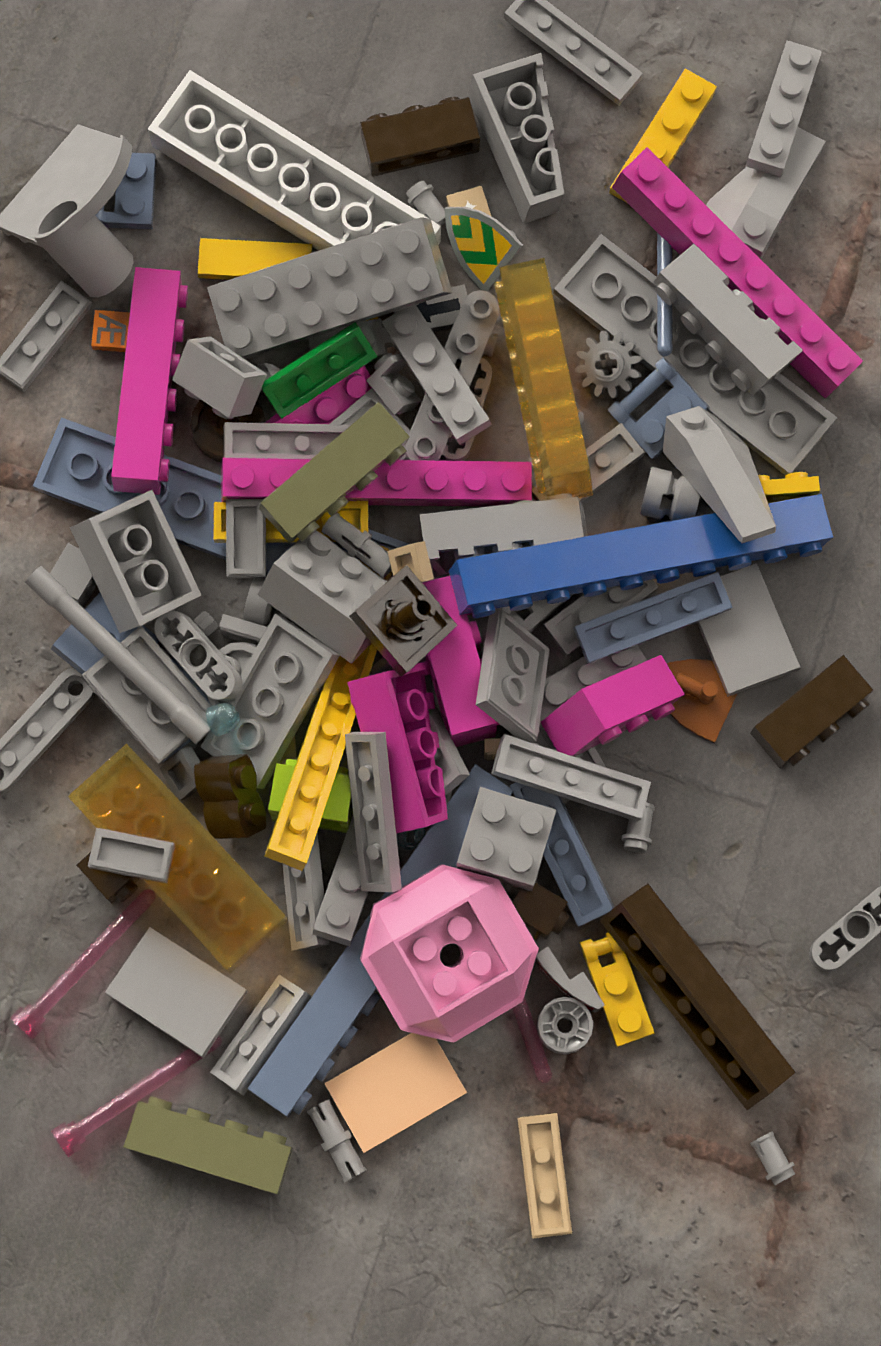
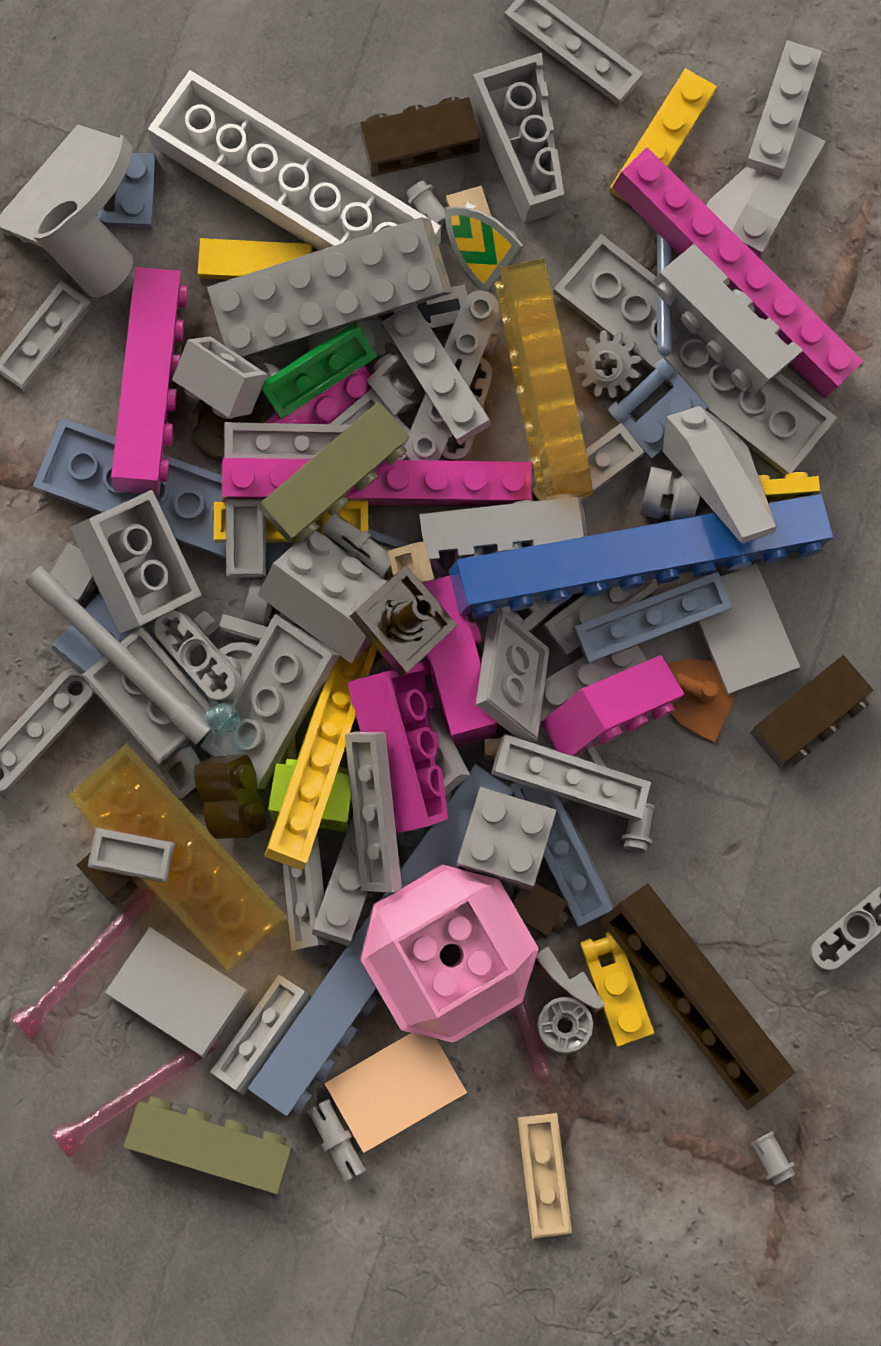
orange tile [91,310,130,352] -> none

